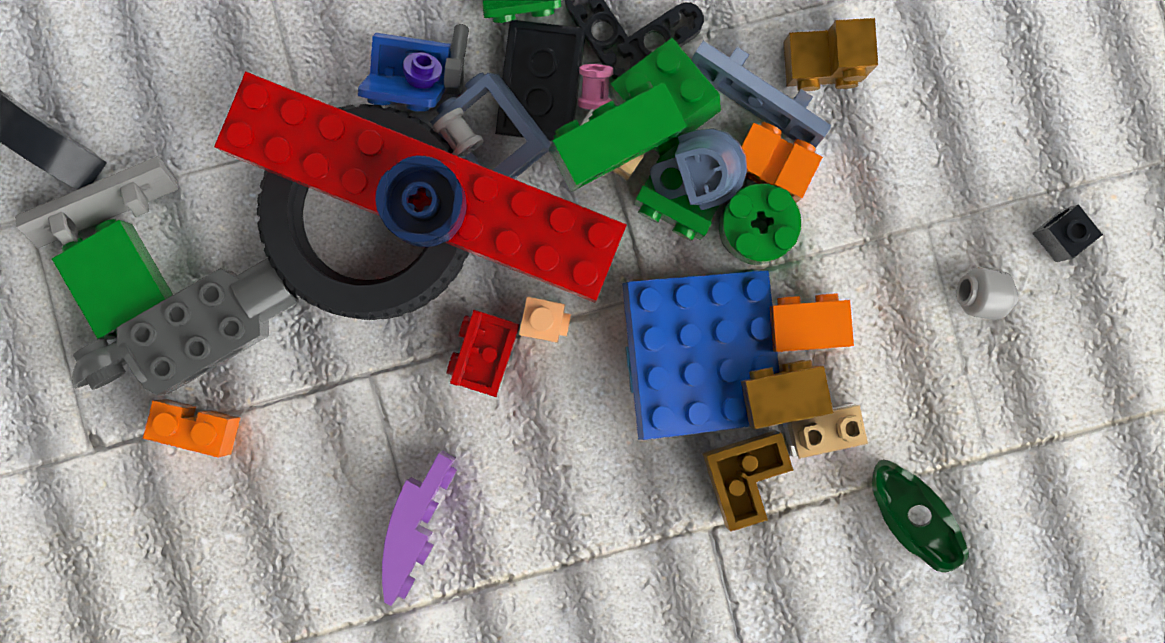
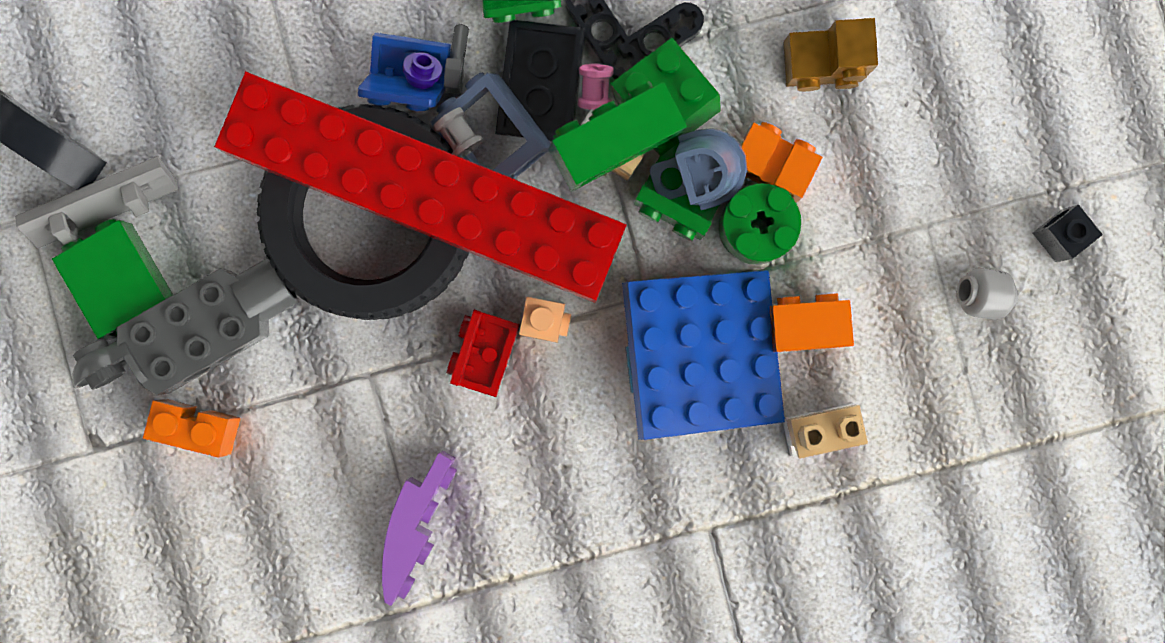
dark blue brick [376,156,467,247] -> none
sand blue hinge [691,40,832,148] -> none
pearl gold brick [702,430,793,532] -> none
pearl gold brick [741,360,834,429] -> none
dark green piece [872,459,969,573] -> none

